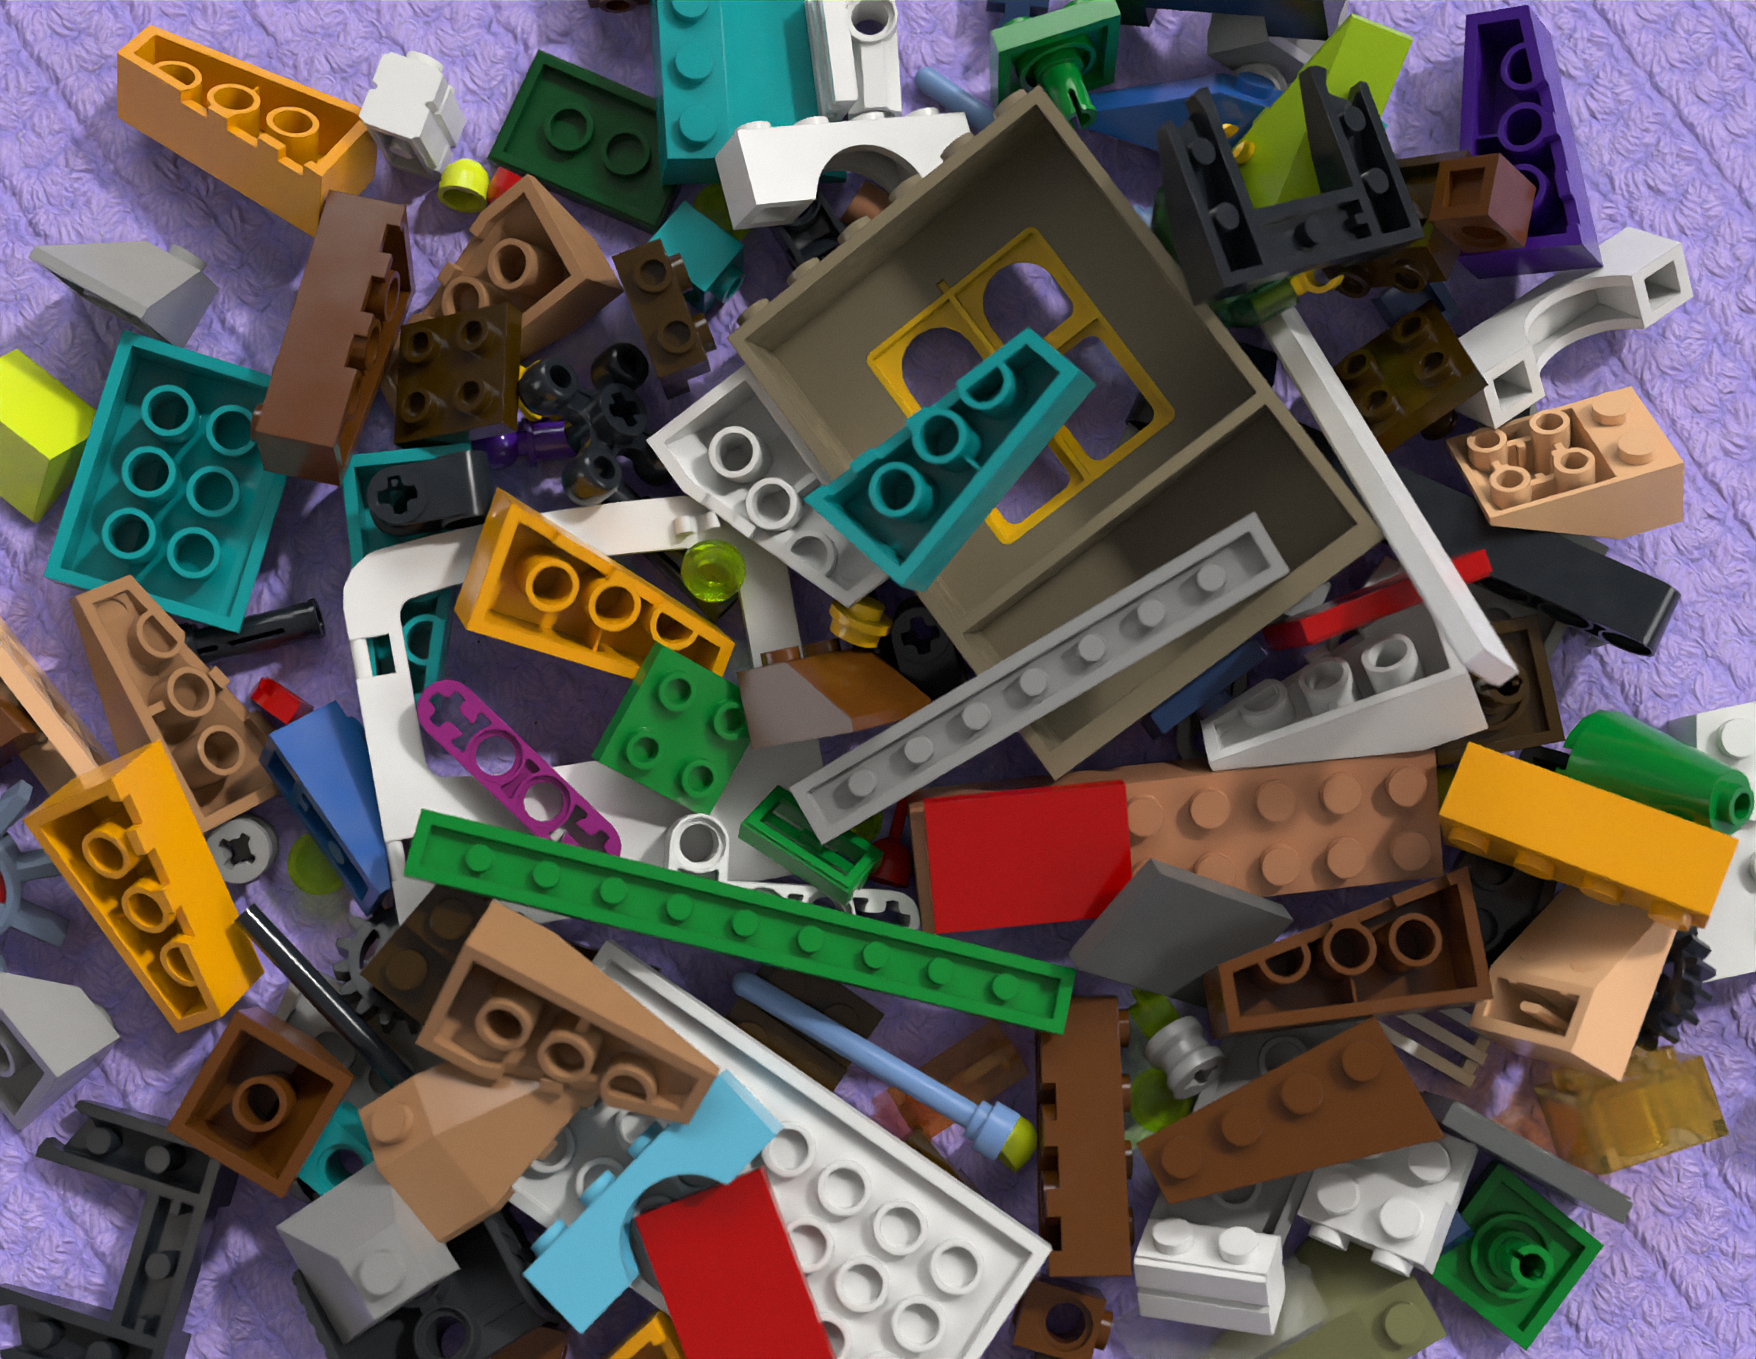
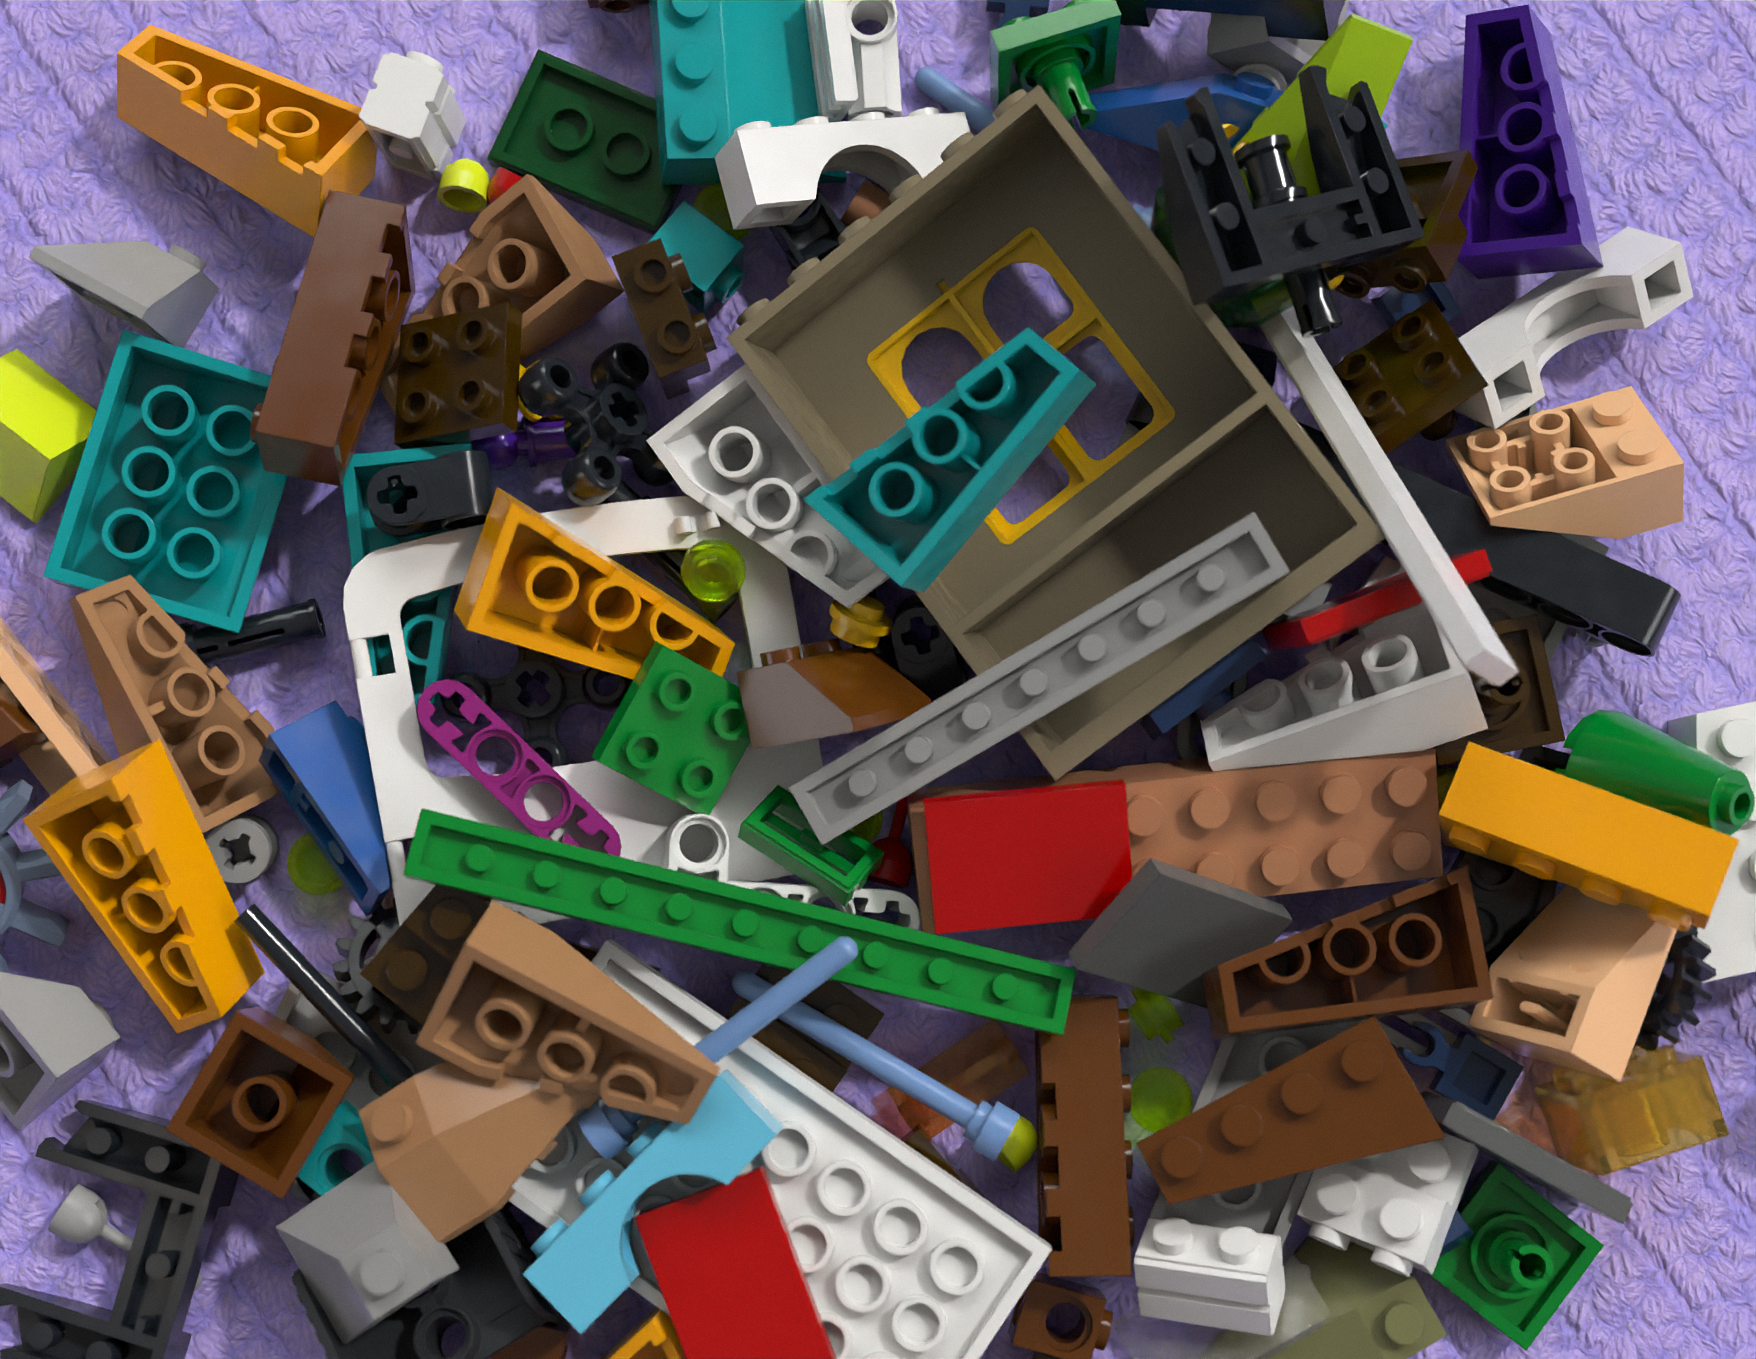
red tile [249,676,314,725] -> none
light grey wheel [1144,1016,1228,1099] -> none
reddish brown brick [1428,153,1536,254] -> none
none -> light grey hinge [48,1184,202,1291]
none -> black gear [440,645,633,767]
none -> medium blue piece [578,937,858,1160]
none -> black pin [1233,134,1343,338]
none -> dark blue plate [1397,1021,1524,1121]

